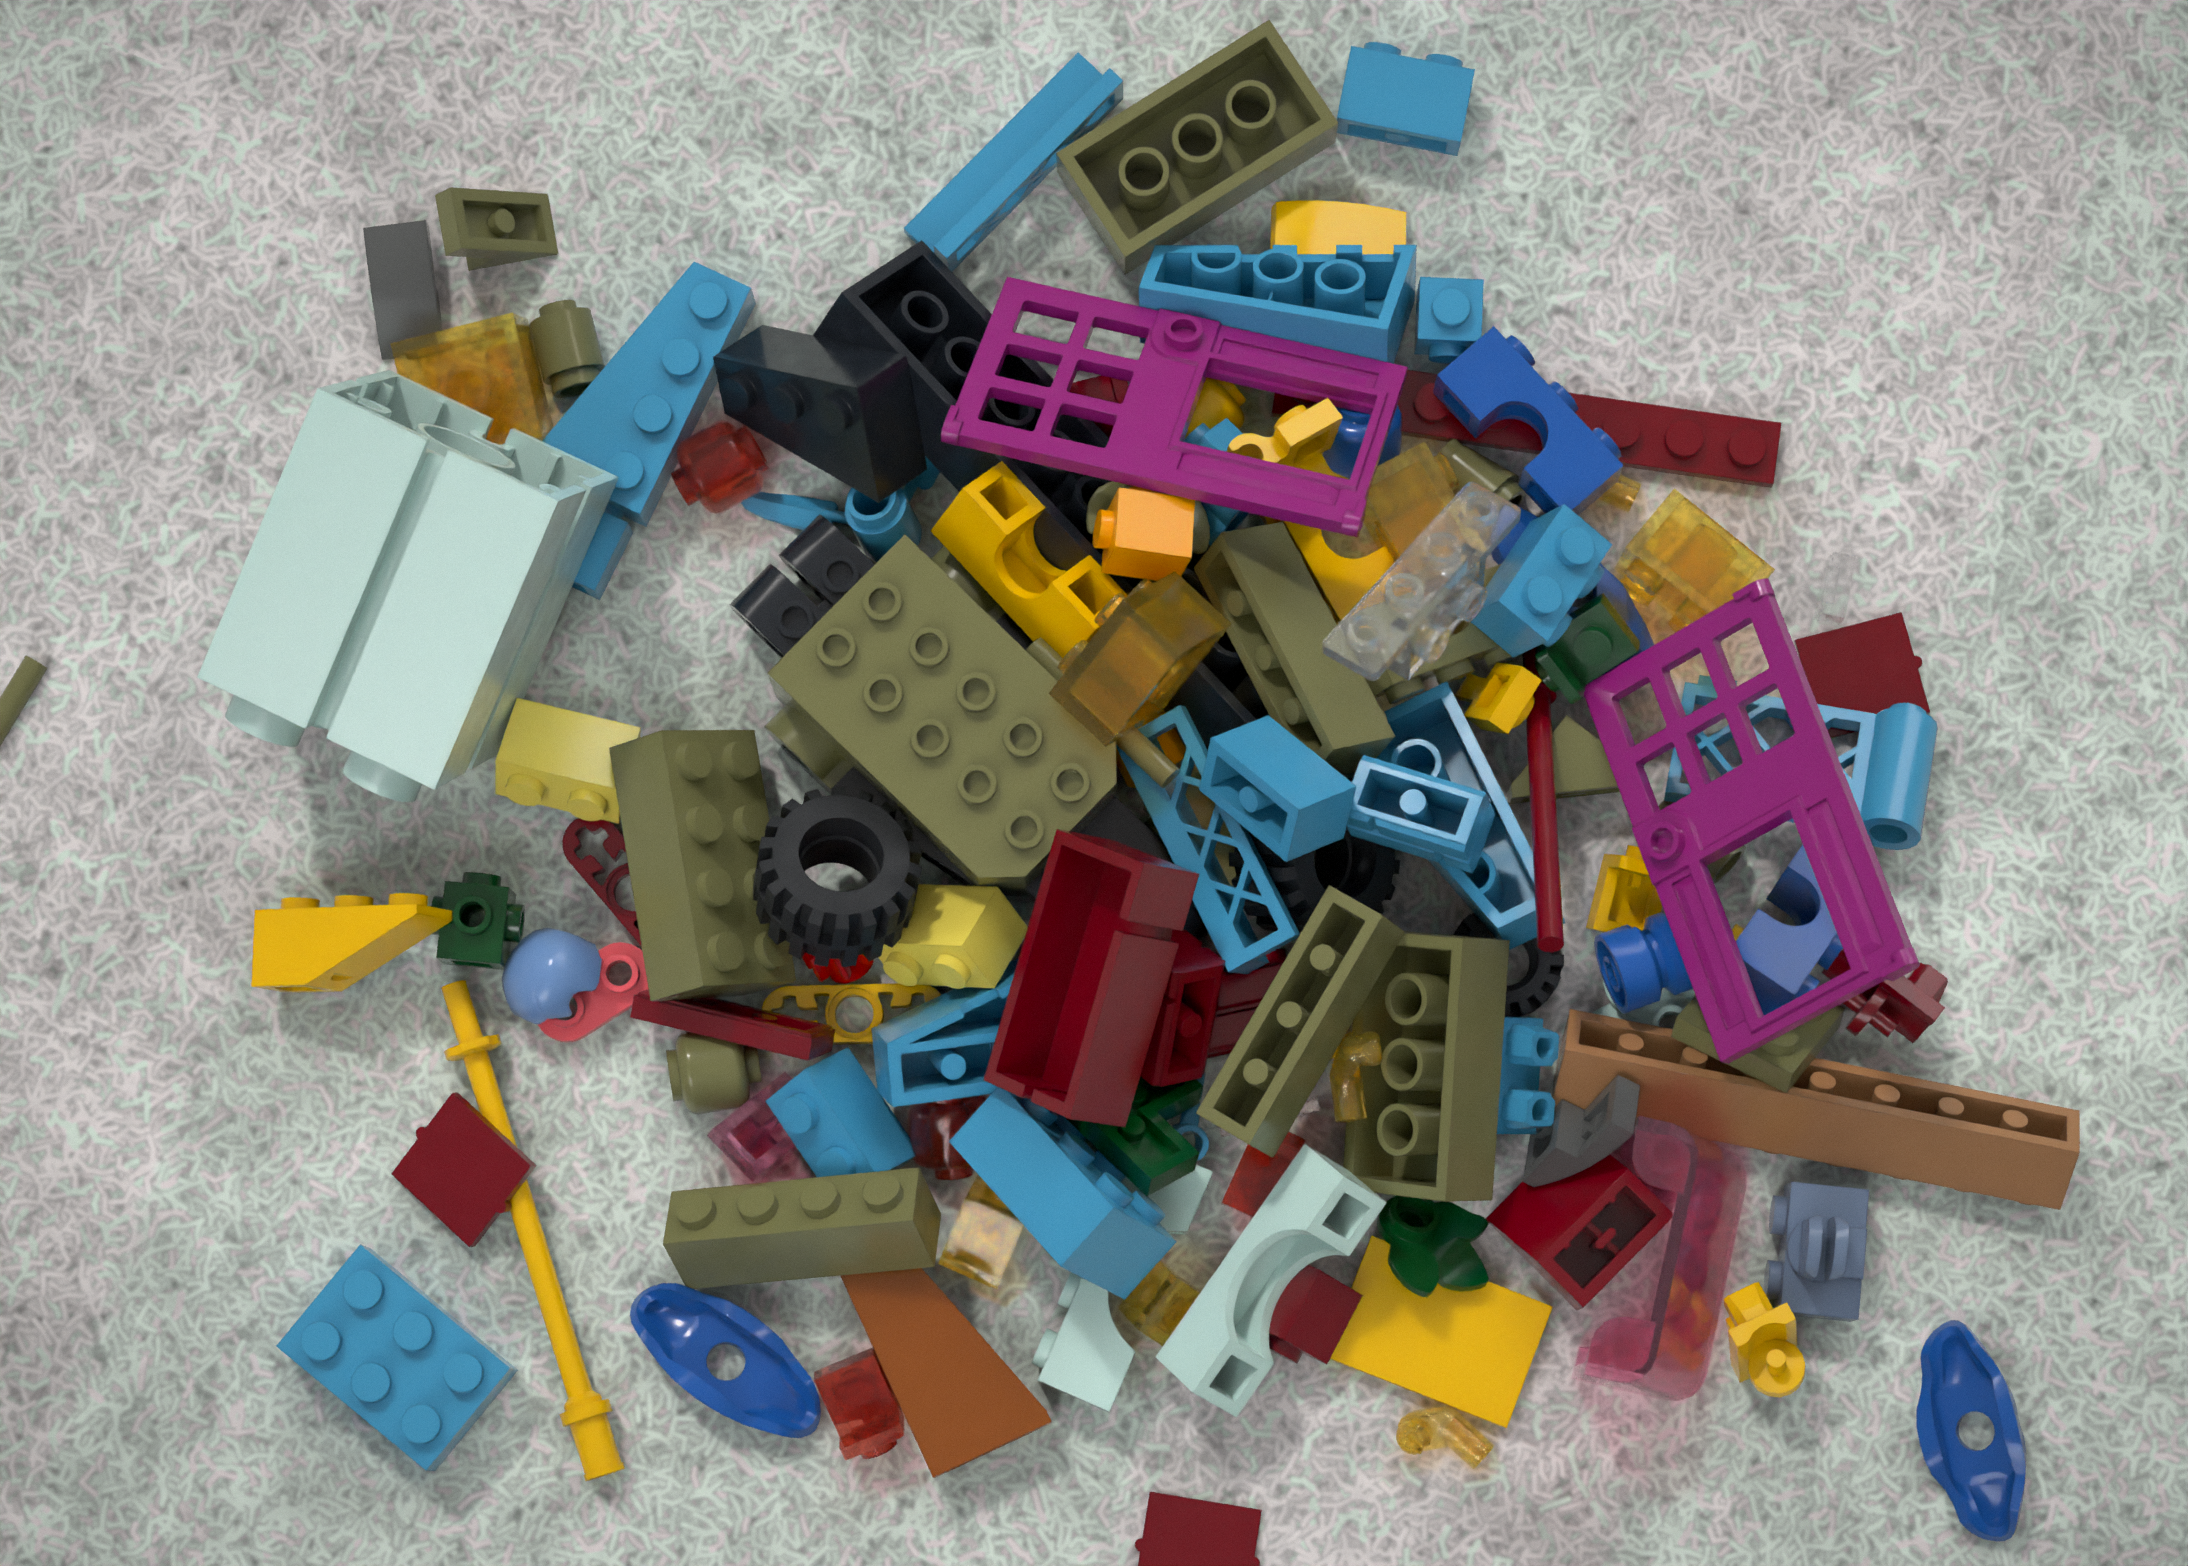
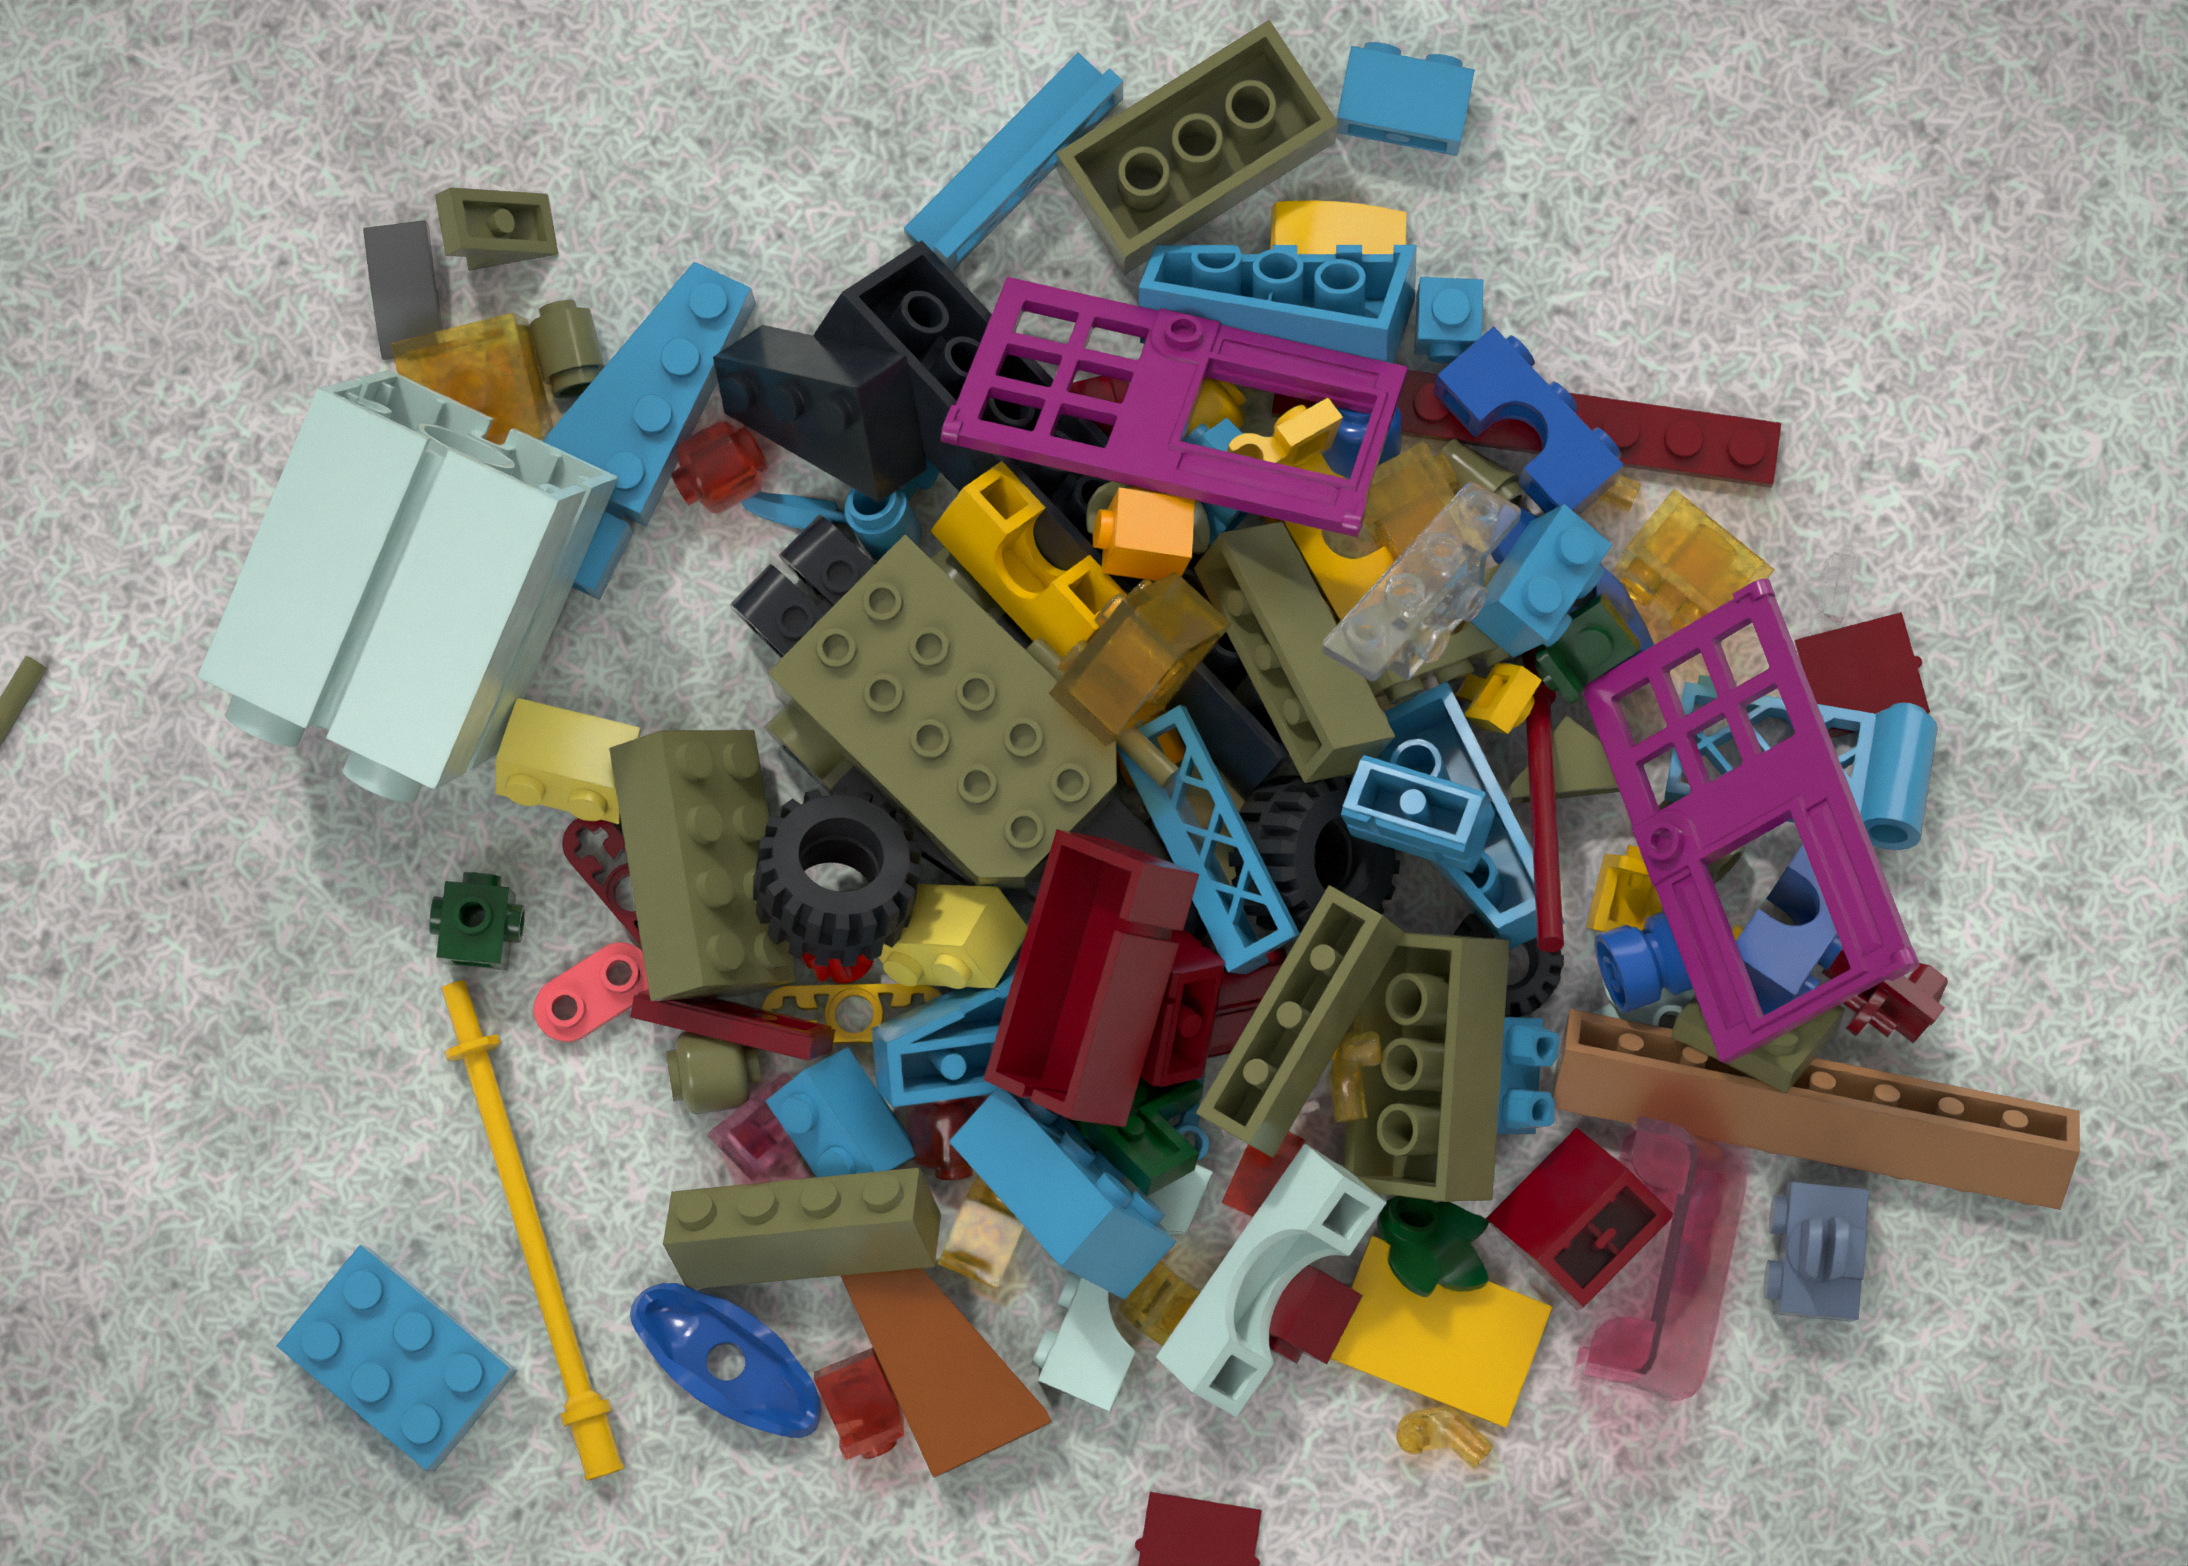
yellow slope [251,893,453,993] -> none
dark red piece [391,1092,537,1247] -> none
medium blue hair [502,928,602,1024] -> none
dark azure brick [1199,715,1356,862] -> none
dark grey slope [1523,1075,1640,1187] -> none
yellow hips [1724,1282,1806,1398] -> none
blue piece [1916,1320,2026,1542] -> none

